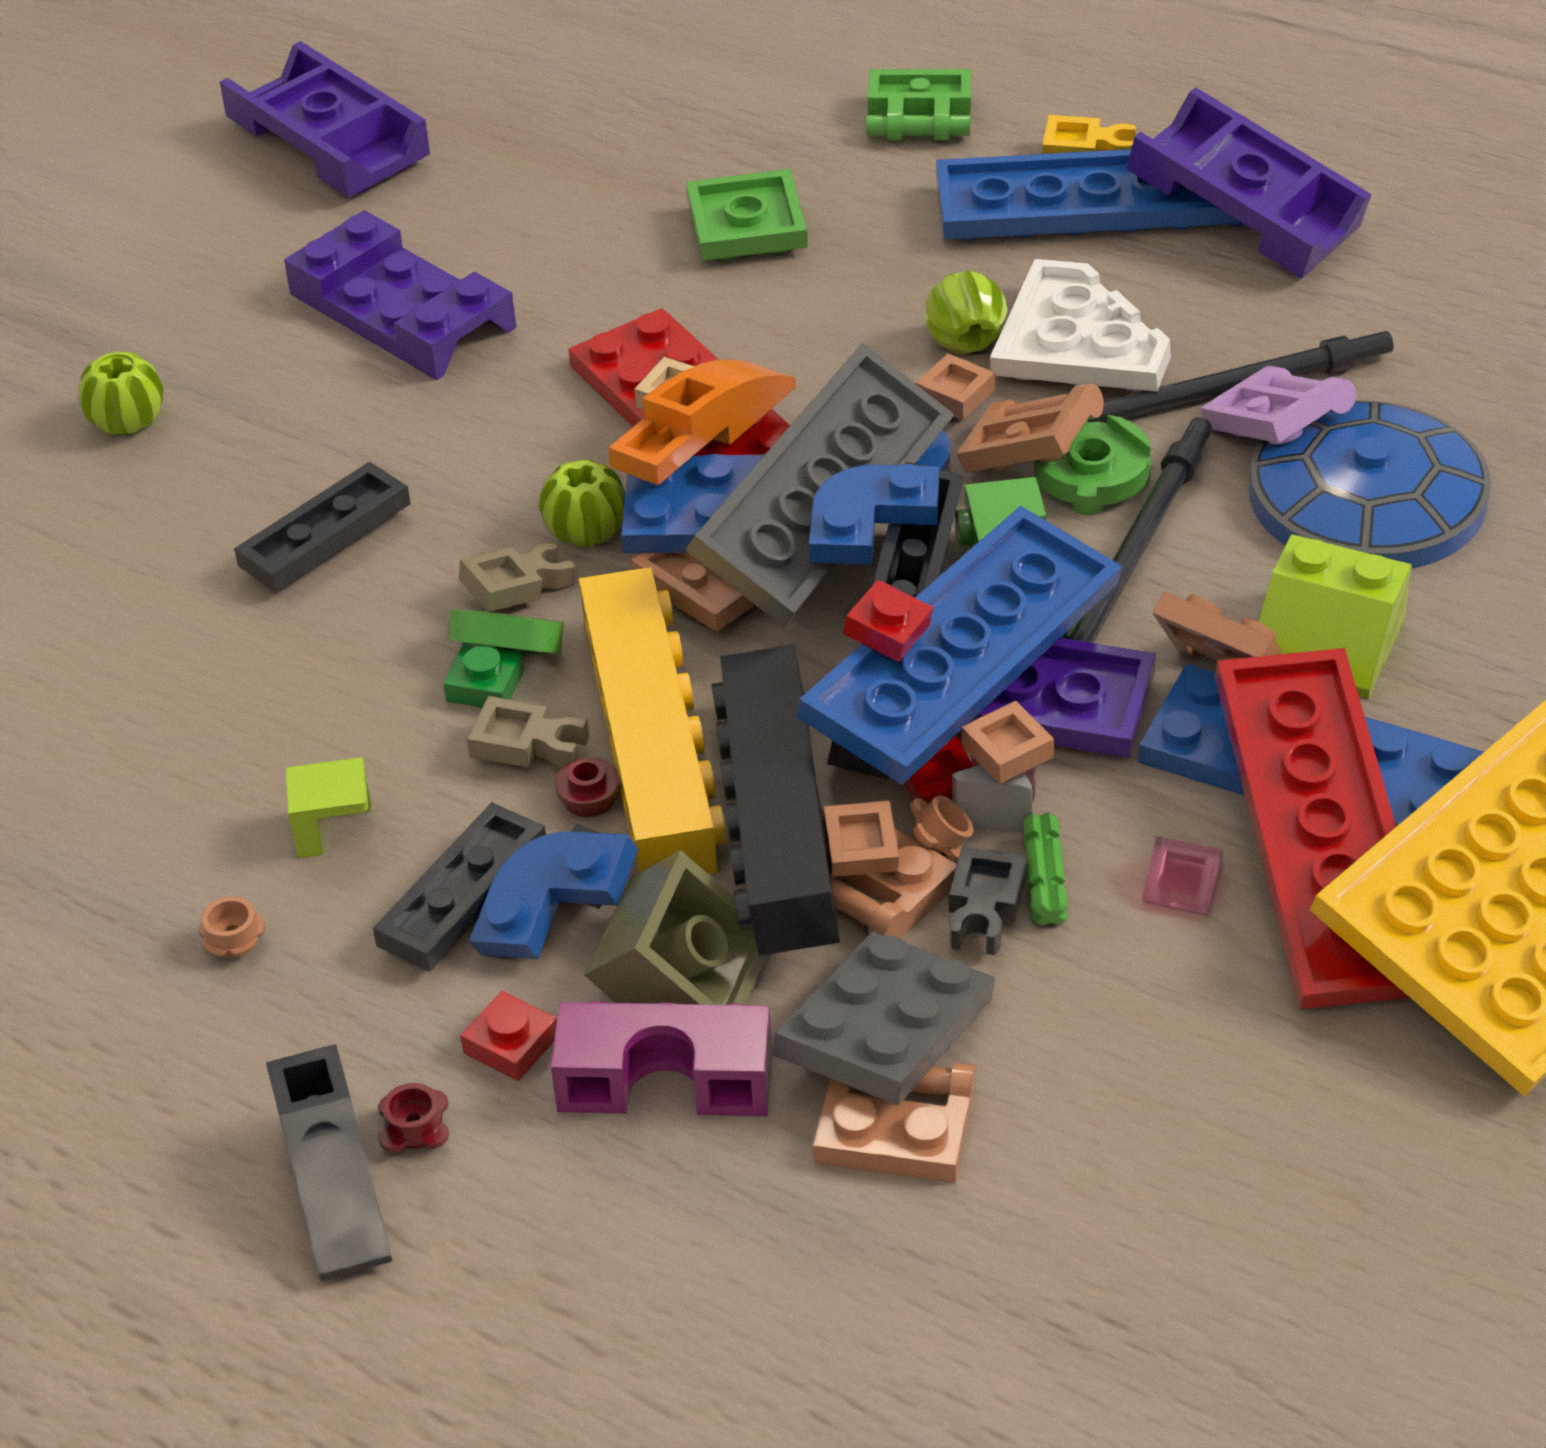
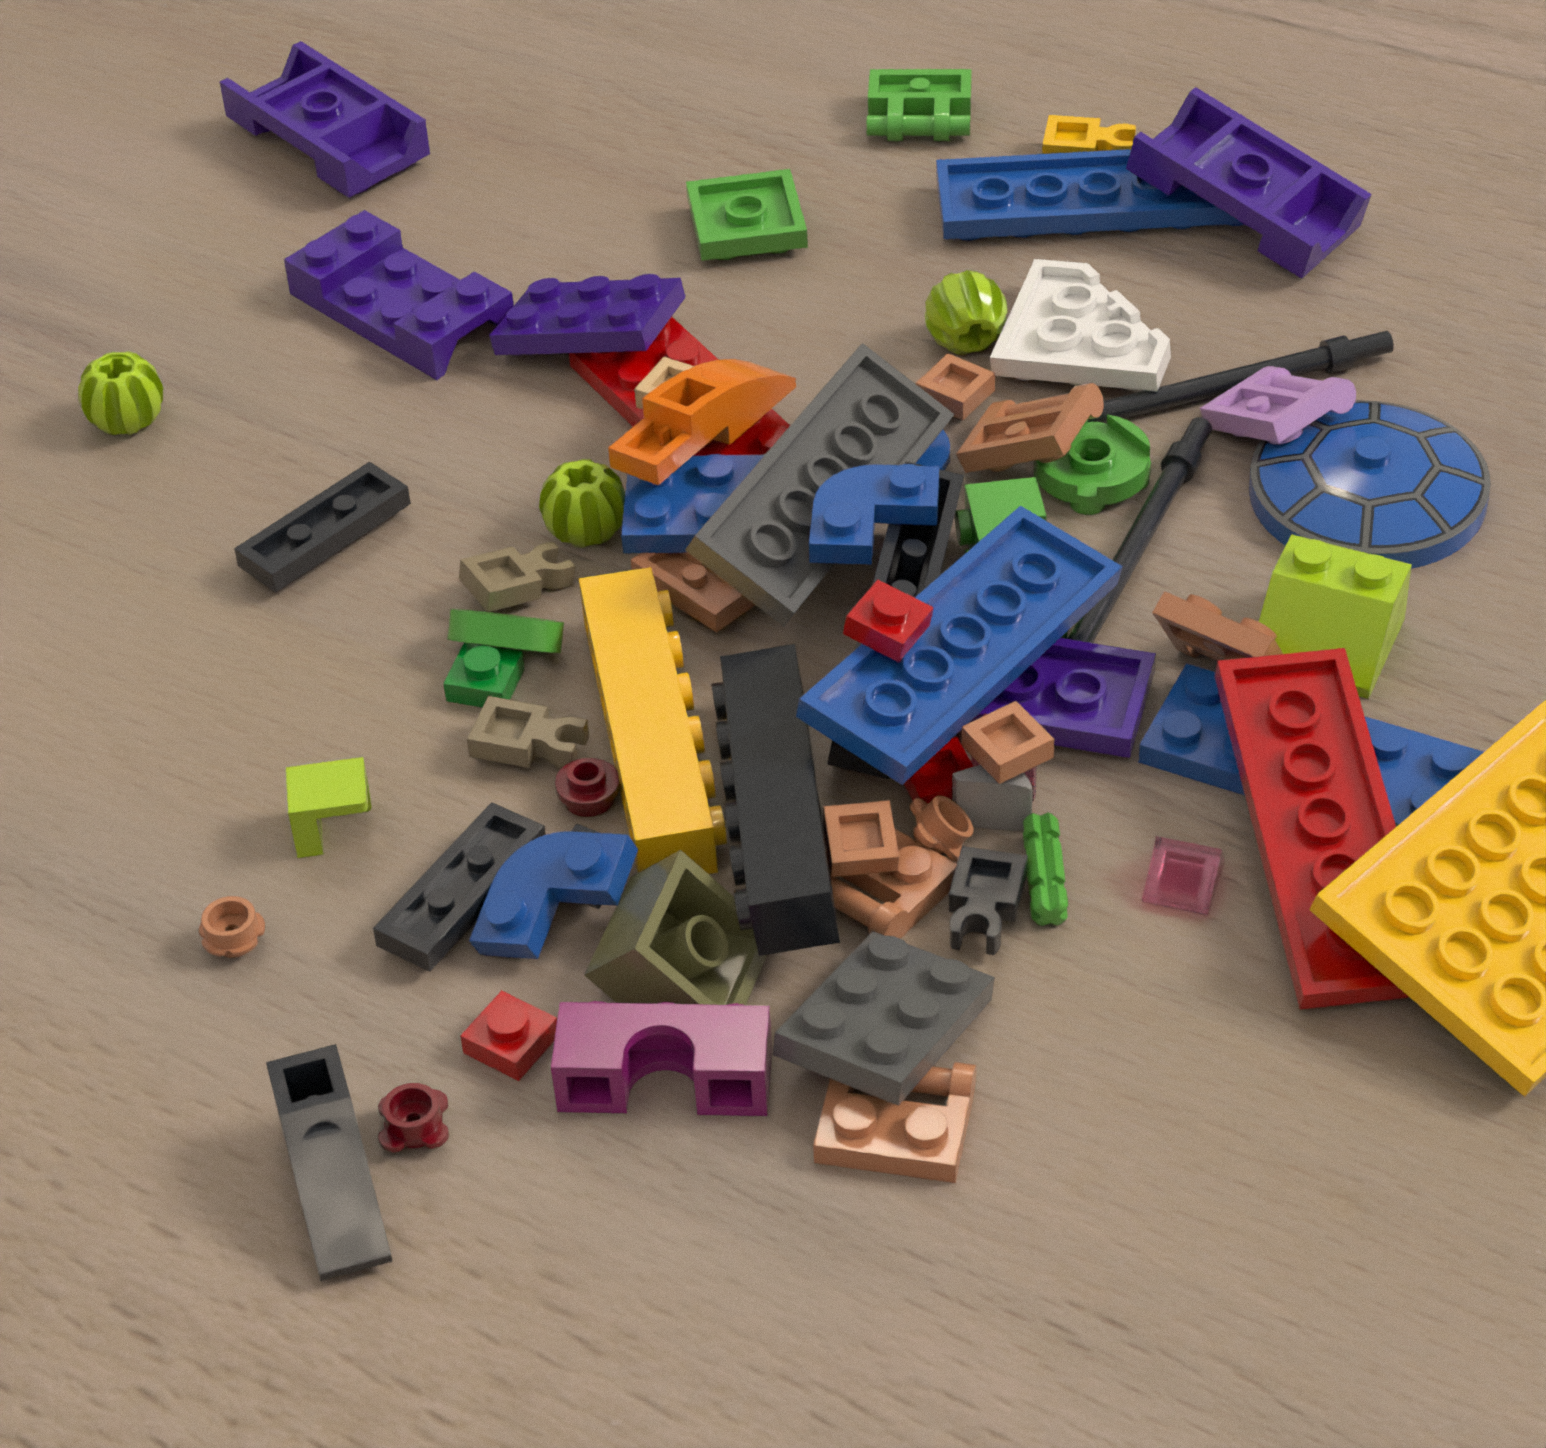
none -> dark purple plate [489,274,686,355]

